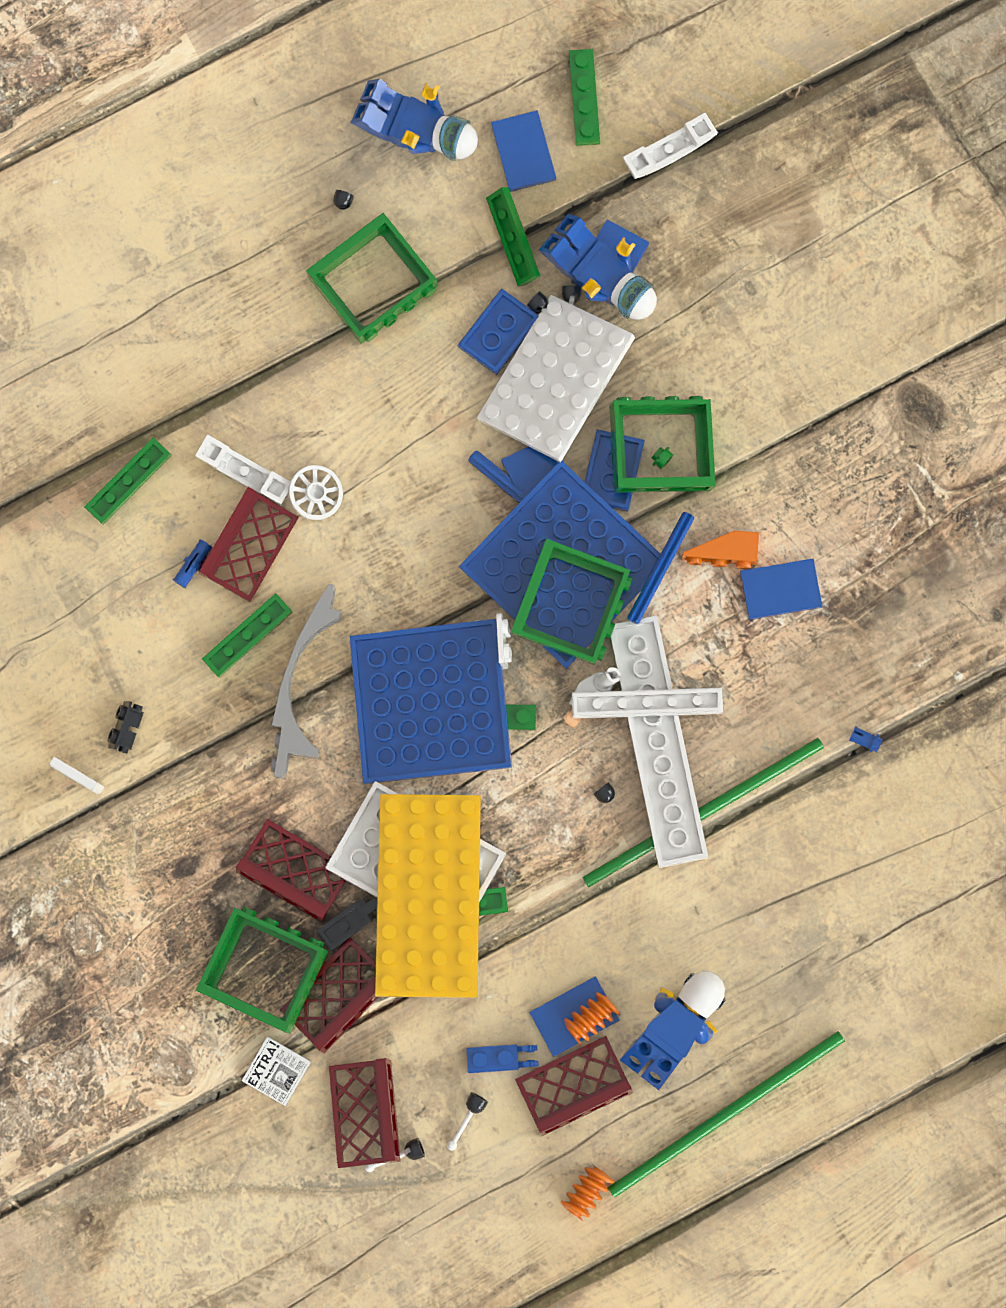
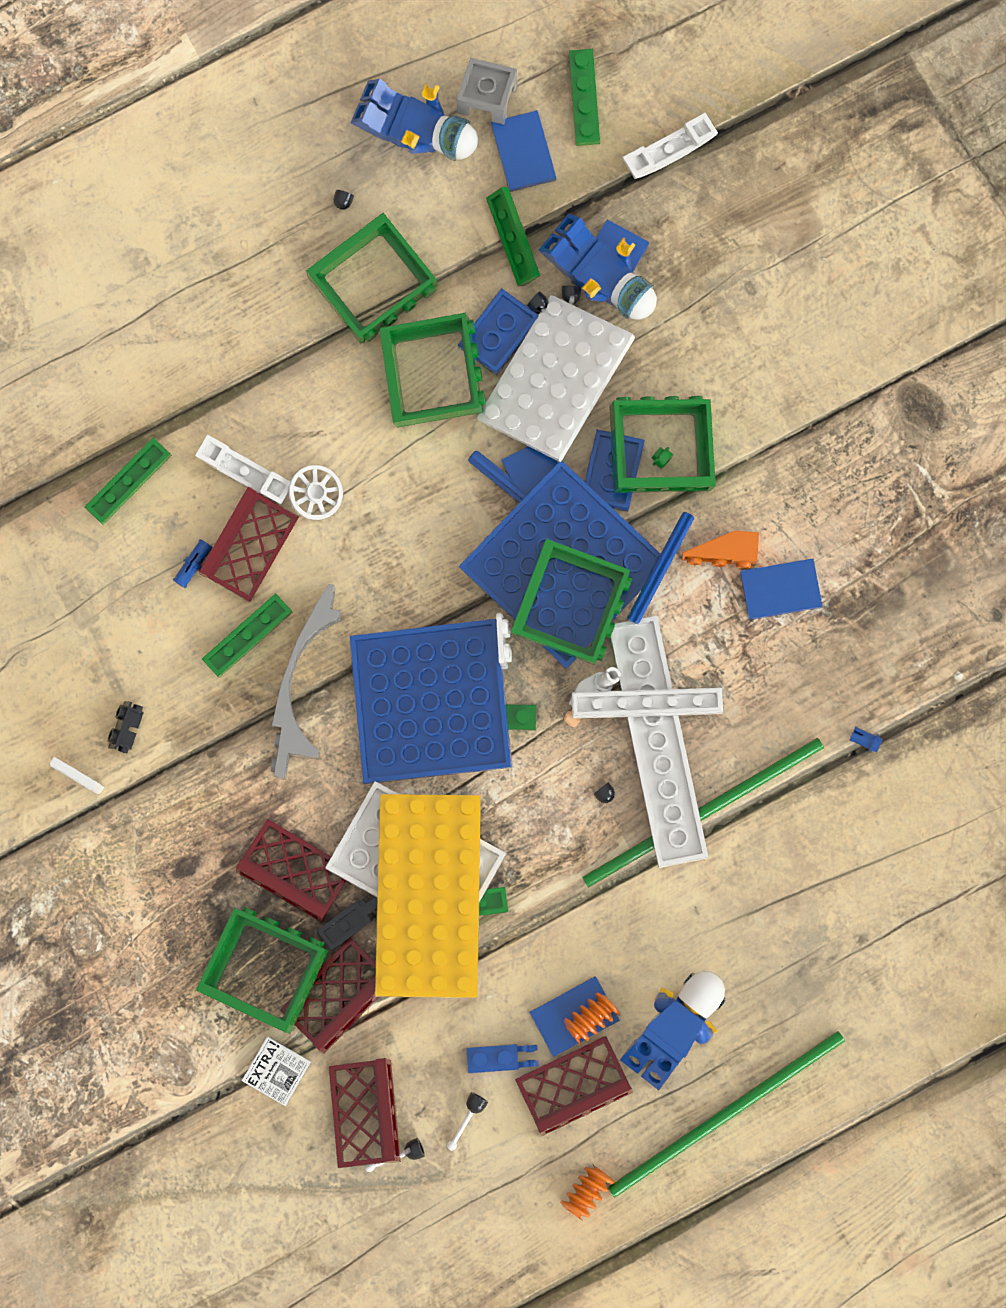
none -> green piece [379,312,486,428]
none -> light grey panel [456,58,518,125]

